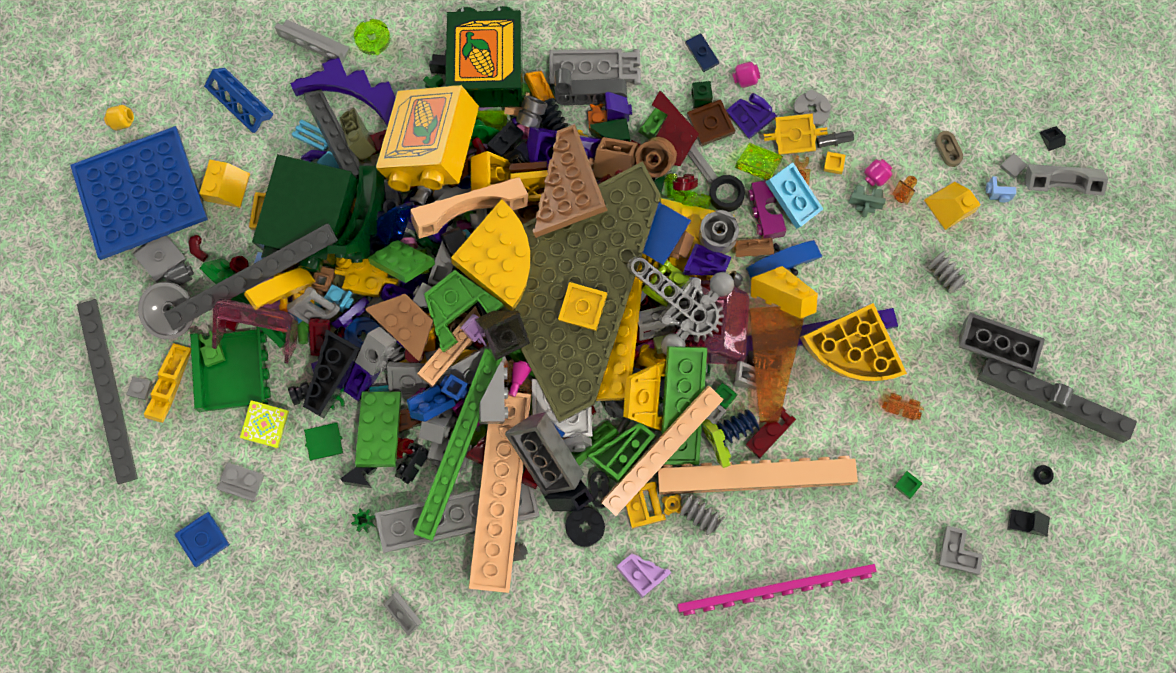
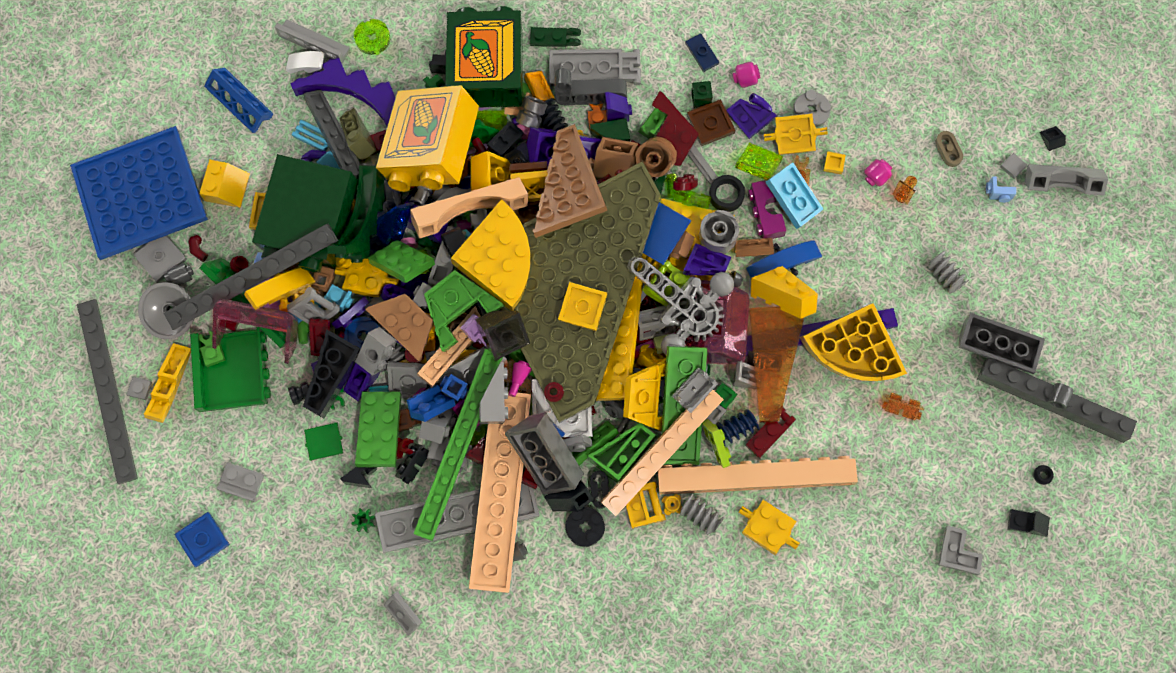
yellow head [104,104,134,131] -> none
neon yellow tile [240,400,289,448] -> none
lavender wing [616,554,671,598] -> none
dark pink plate [677,564,877,616] -> none
dark grey axle [816,131,854,148] -> none
sand green hips [849,185,886,217] -> none
green plate [894,471,923,499] -> none
yellow slope [924,182,981,230] -> none
none -> white slope [286,51,325,74]
none -> dark green hinge [530,27,581,47]
none -> dark red plate [544,382,564,402]
none -> light grey hinge [672,367,718,413]
none -> yellow plate [738,500,800,555]

